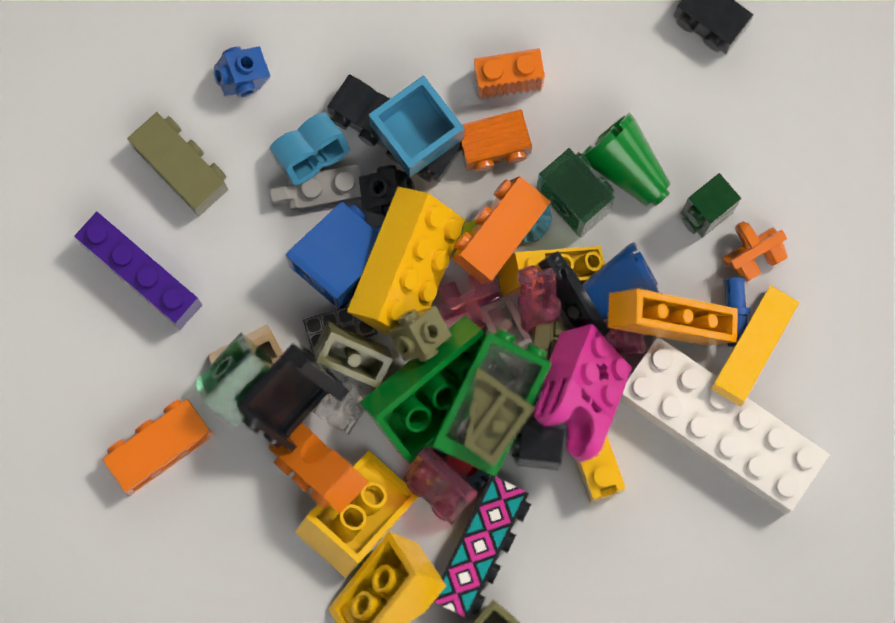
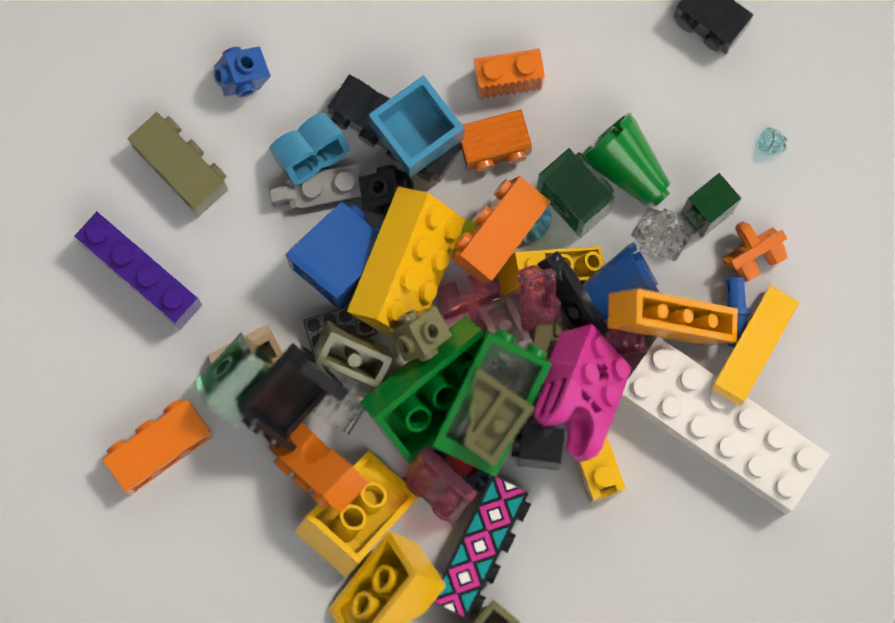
none -> clear brick [630,207,693,262]
none -> clear light blue hinge [758,127,787,156]

